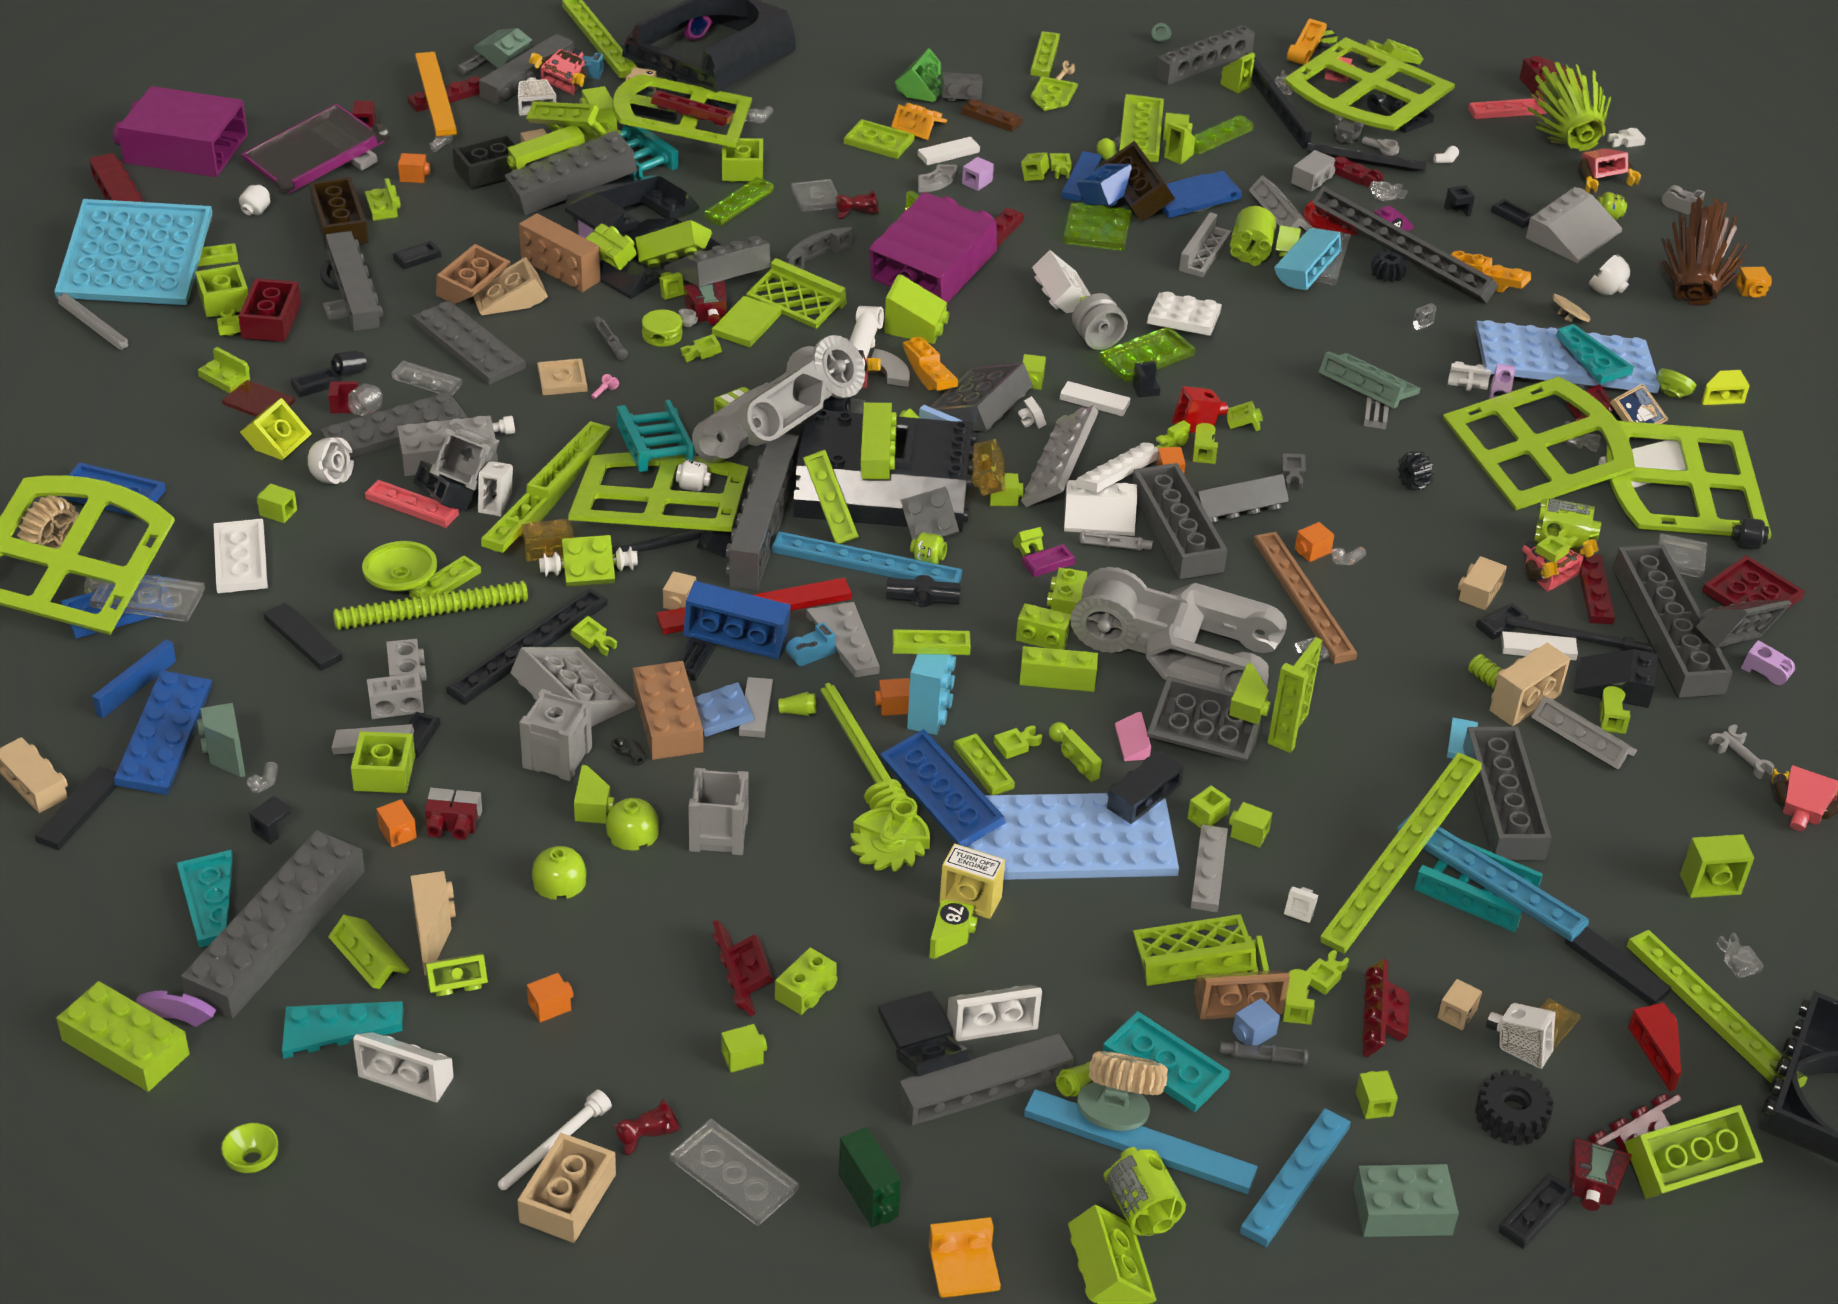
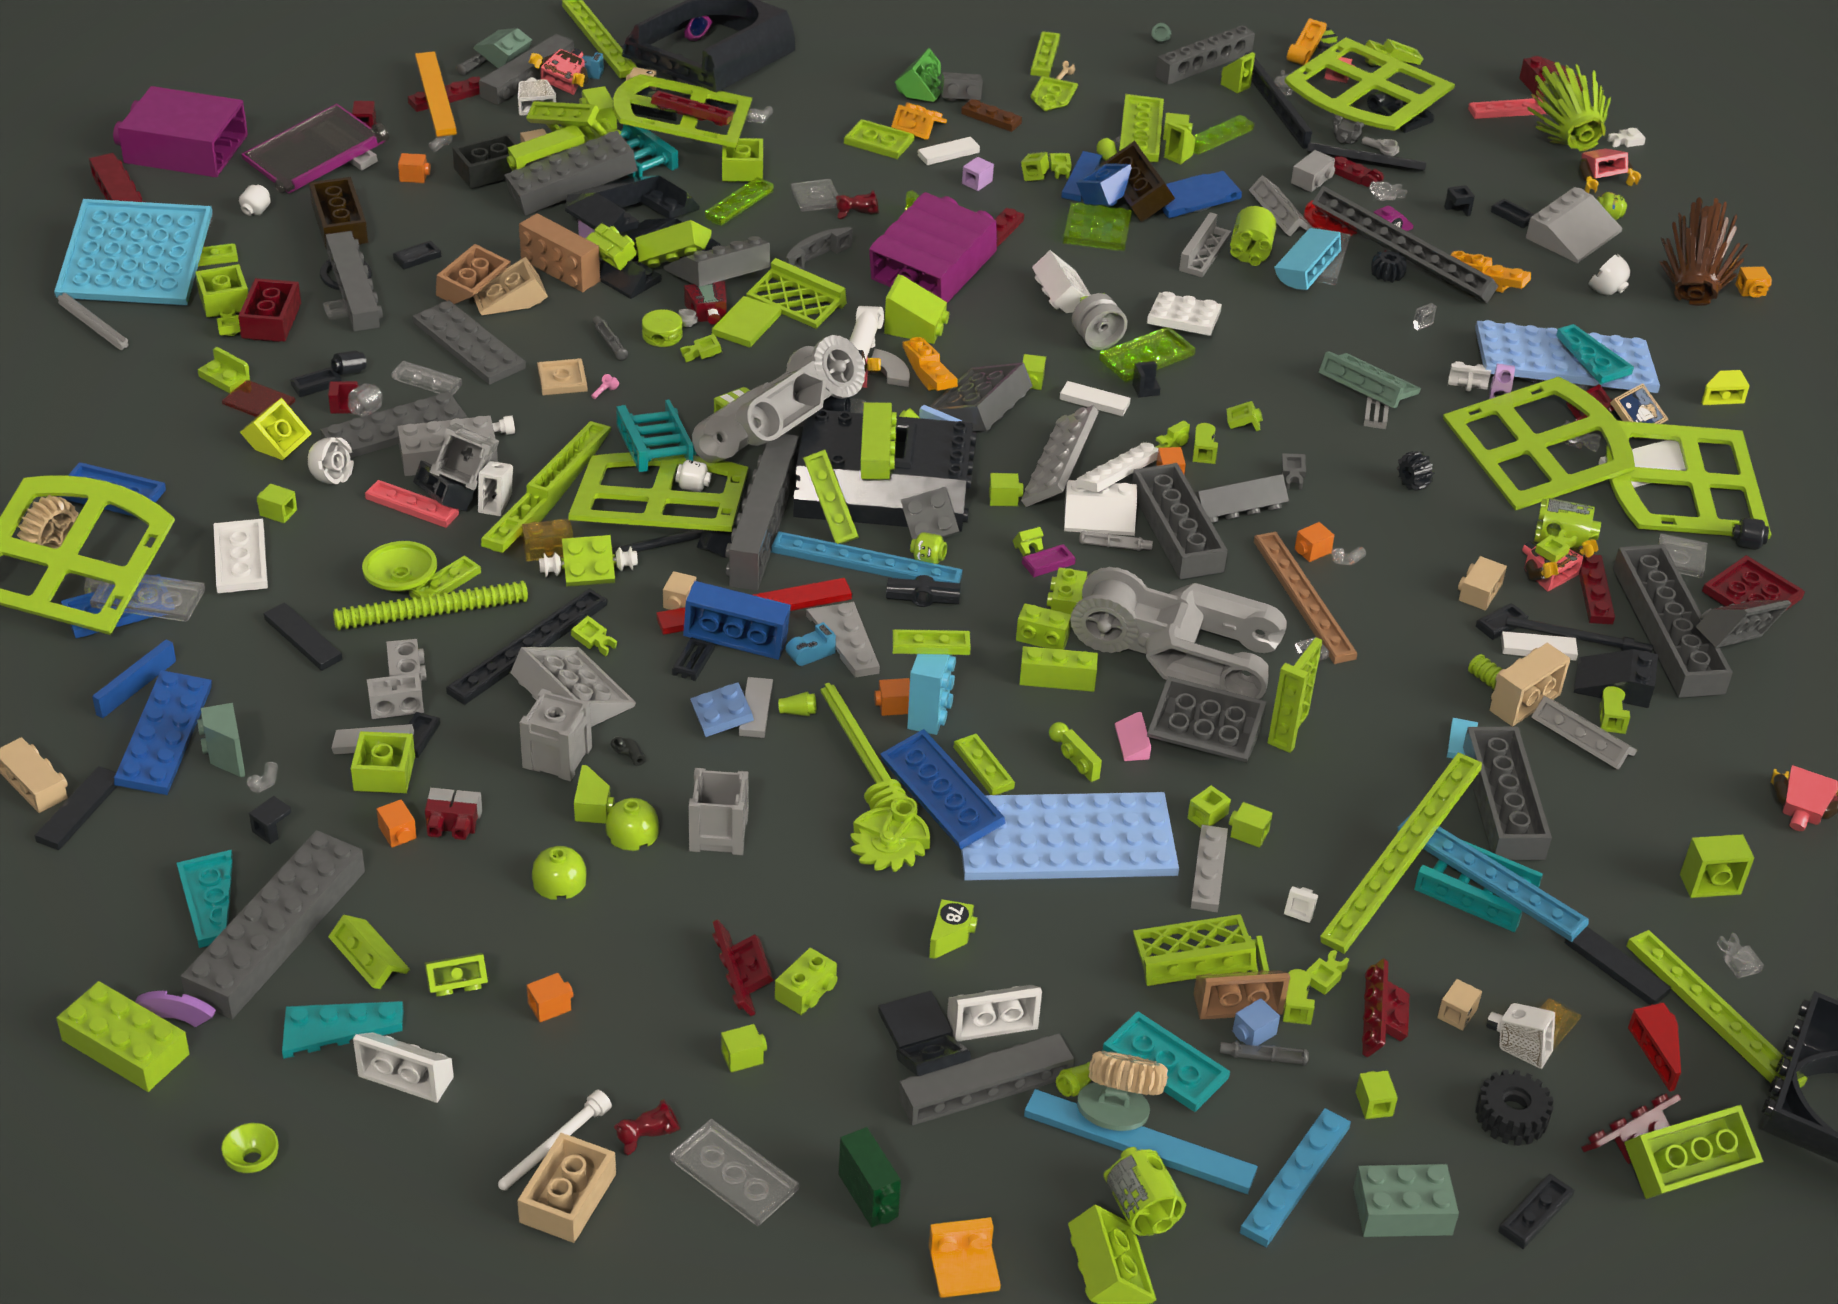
lime bracket [365,178,401,221] -> none
tan slope [411,871,456,975] -> none
medium nougat brick [633,661,703,760] -> none
lime tile [659,272,684,300] -> none
light grey tile [918,164,957,192] -> none
light yellow brick [939,843,1005,919] -> none
clear yellow brick [972,439,1005,496] -> none
lime plate [994,726,1042,759] -> none
white tile [1018,397,1047,428] -> none
black brick [1107,751,1184,824] -> none
red torso [1172,386,1228,433] -> none
lime slope [1229,663,1271,725] -> none
lime slope [1275,225,1301,258] -> none
white arm [1433,146,1459,164] -> none
tan piece [1552,293,1590,322] -> none
dark red torso [1569,1138,1632,1211] -> none
lime piece [1656,368,1696,399] -> none
light grey leg [1662,185,1705,215] -> none
light grey bar [1708,724,1775,779] -> none
lavender leg [1741,640,1795,685] -> none

